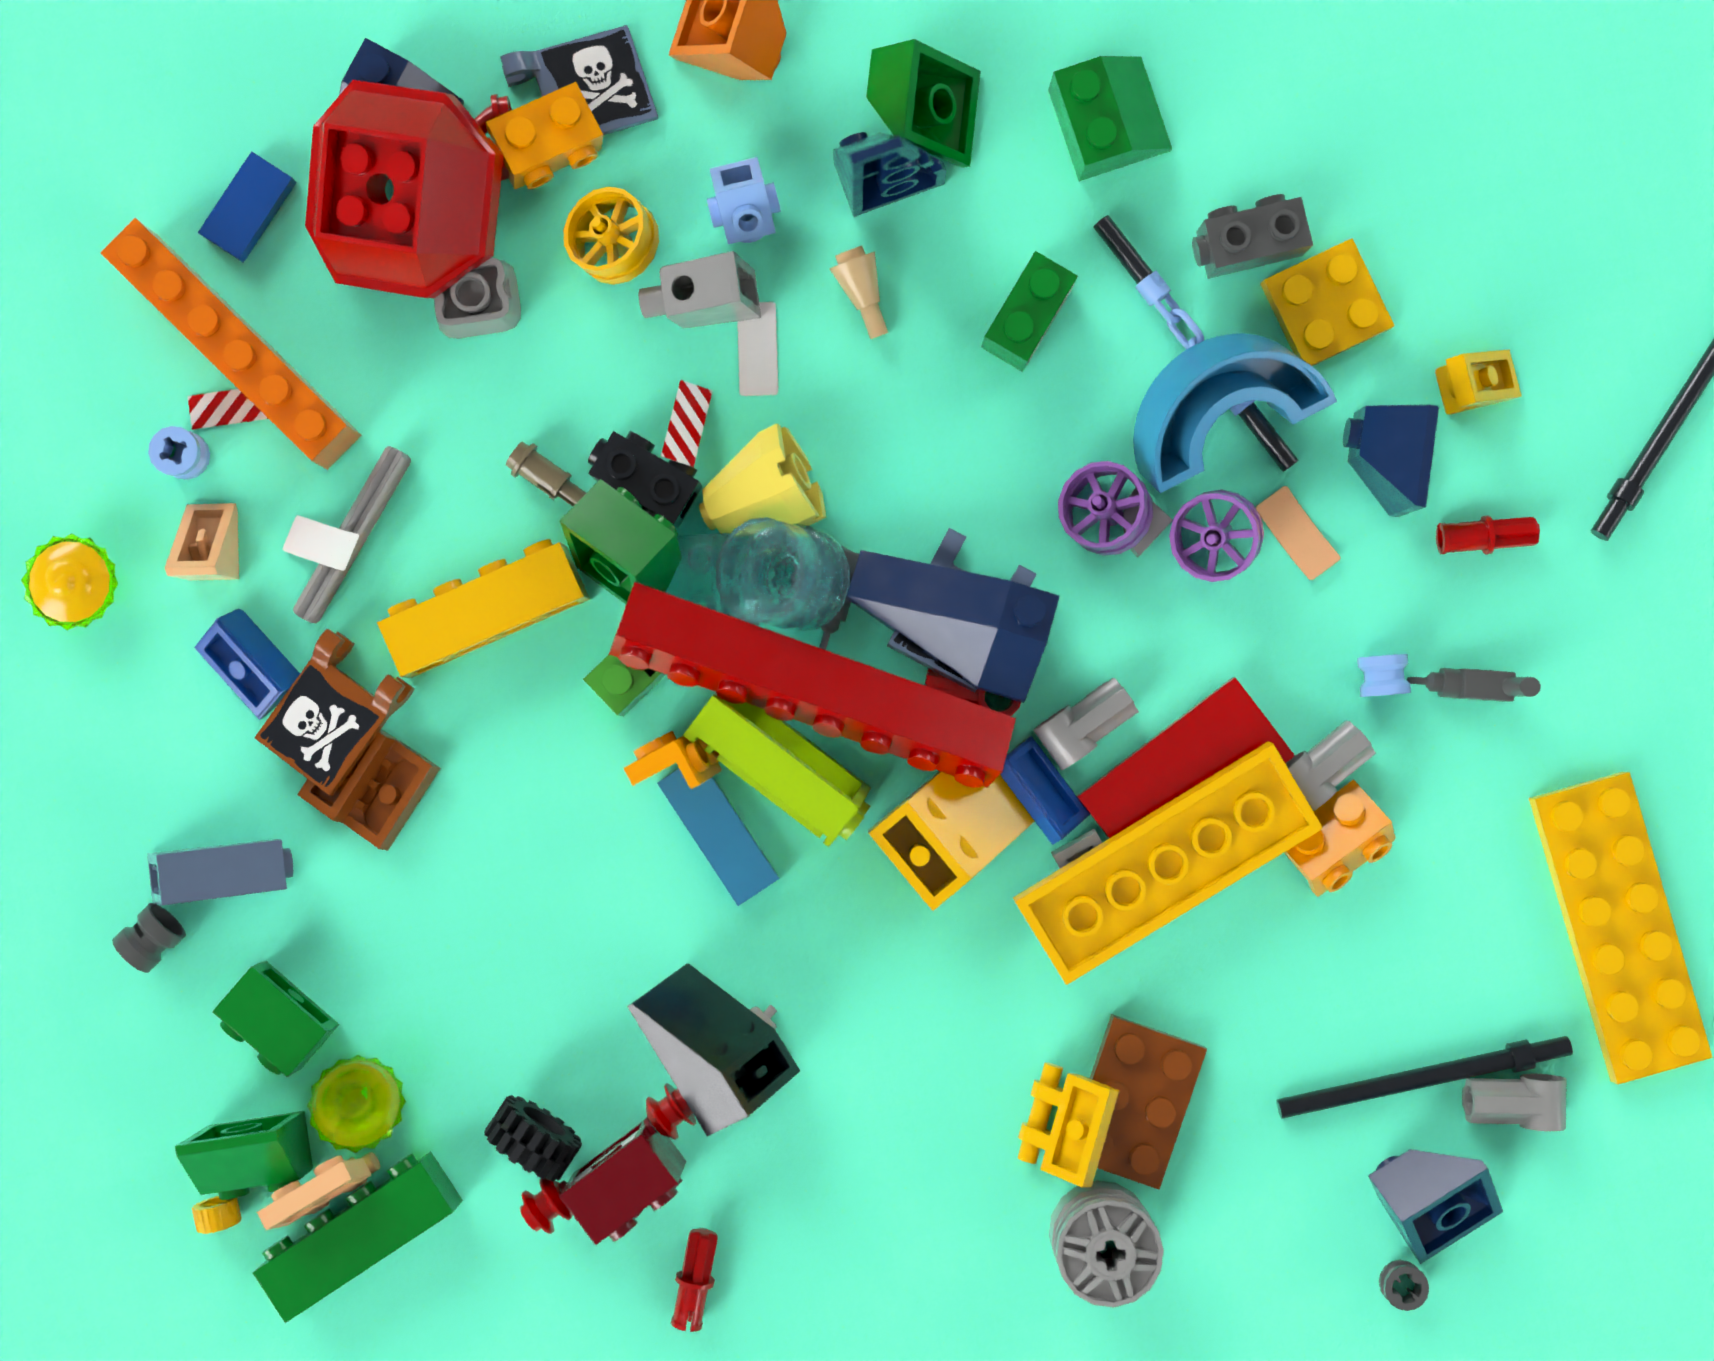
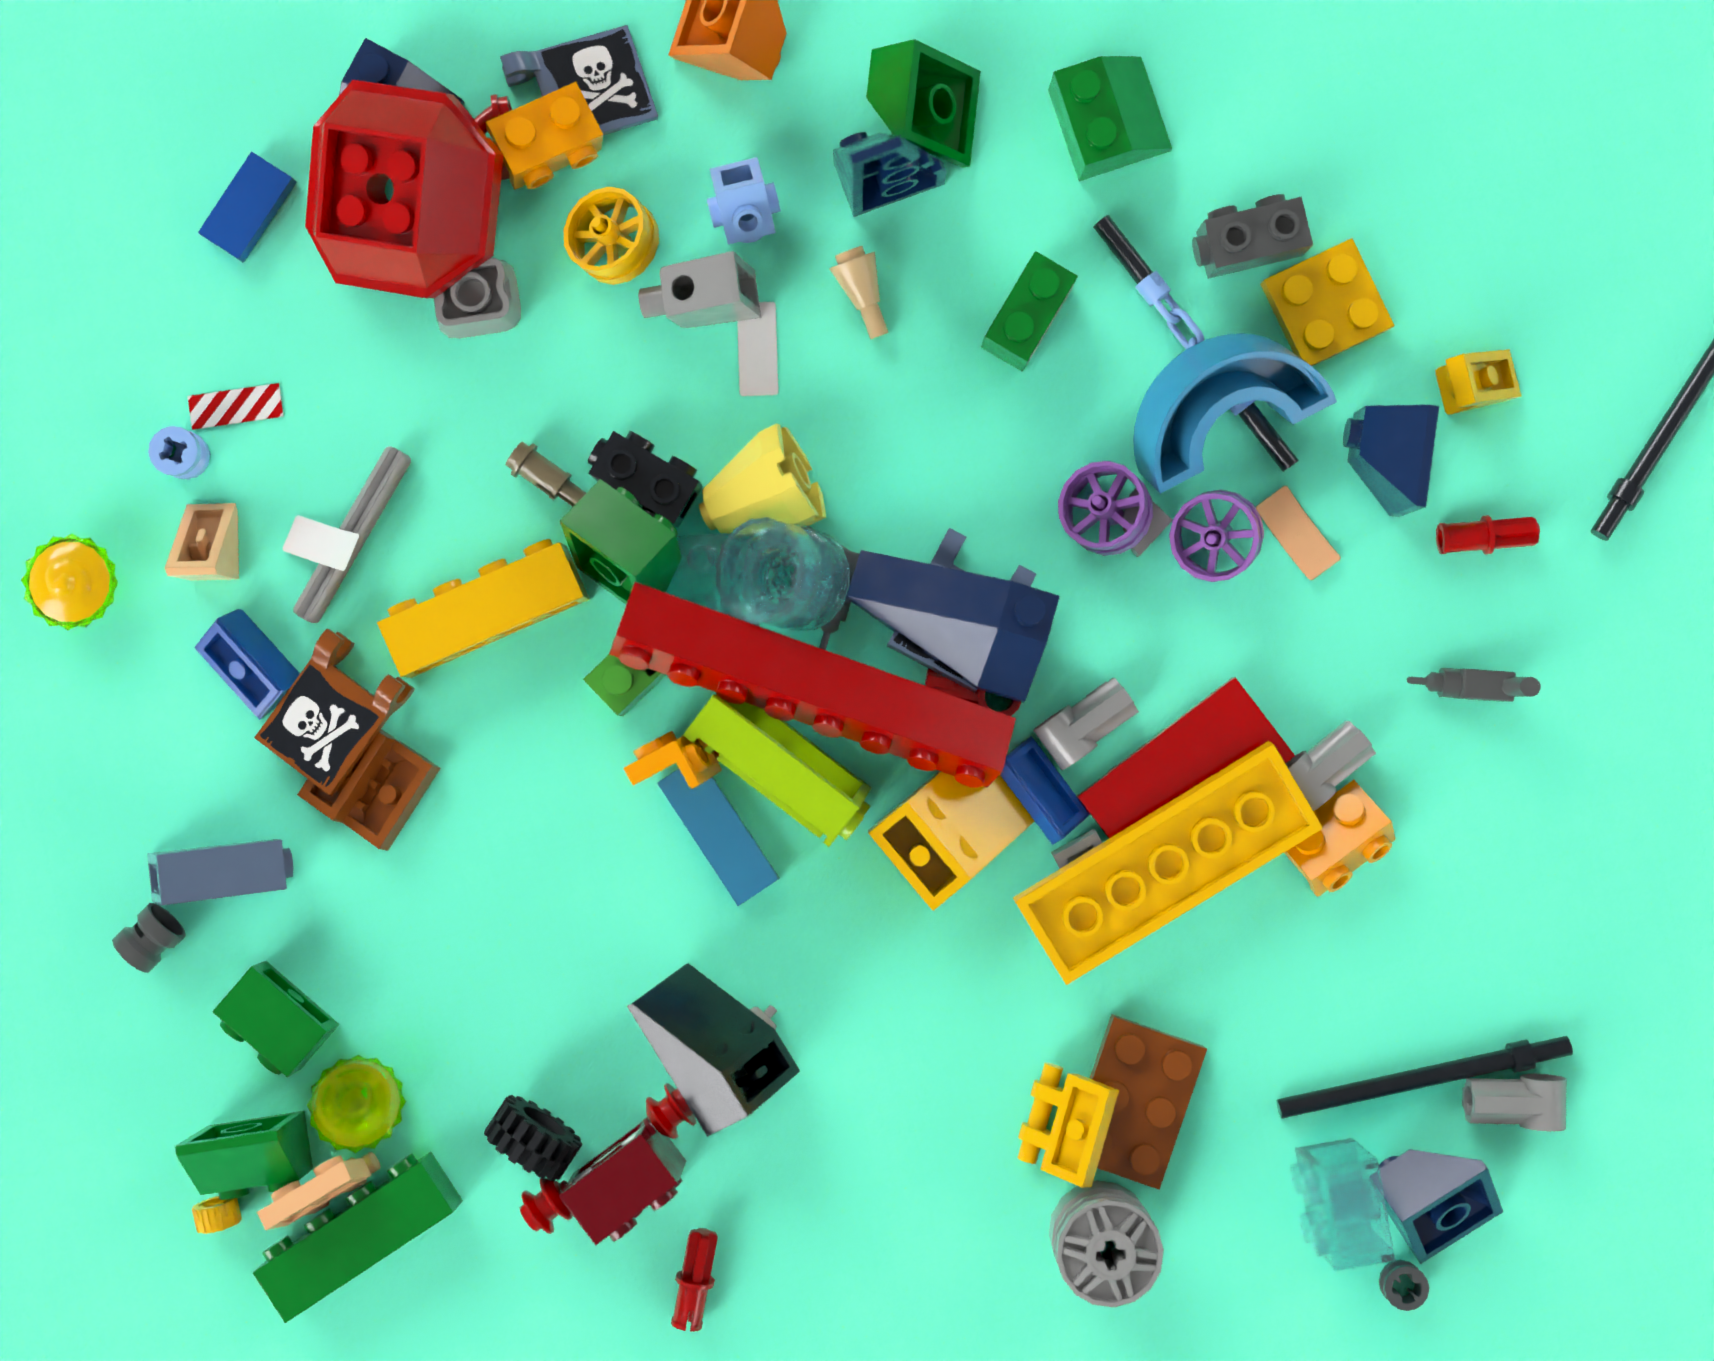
orange brick [100,218,362,470] -> none
sticker [661,380,713,467] -> none
light blue wheel [1357,654,1411,697] -> none
yellow plate [1529,772,1713,1085] -> none
none -> clear light blue brick [1290,1138,1396,1271]

